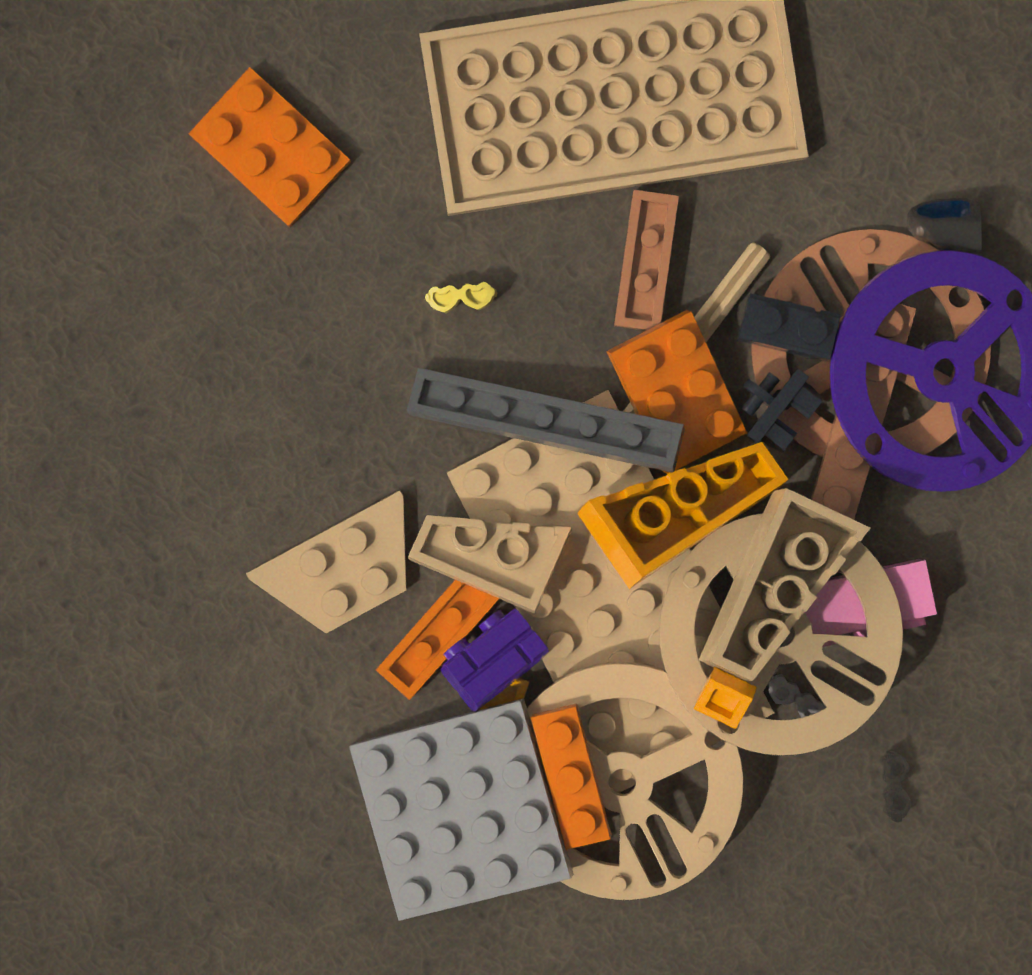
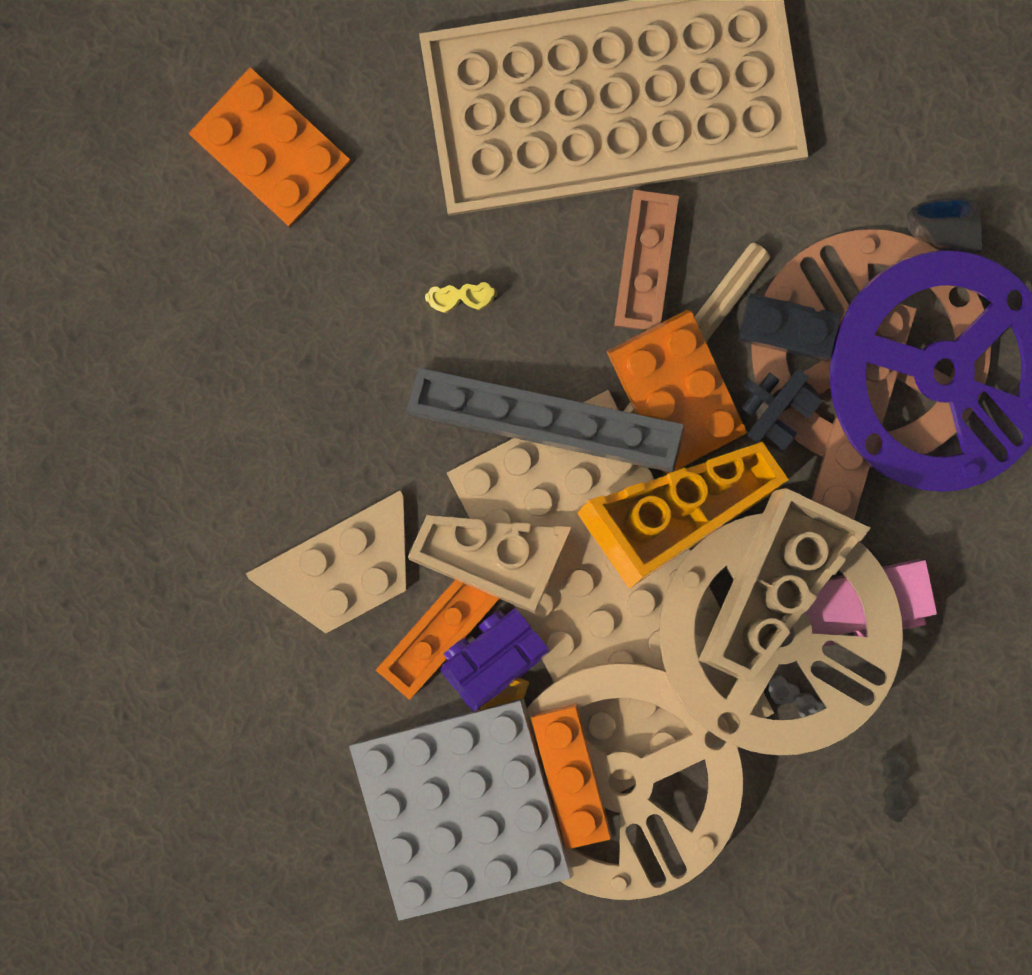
light orange plate [694,667,757,729] -> none

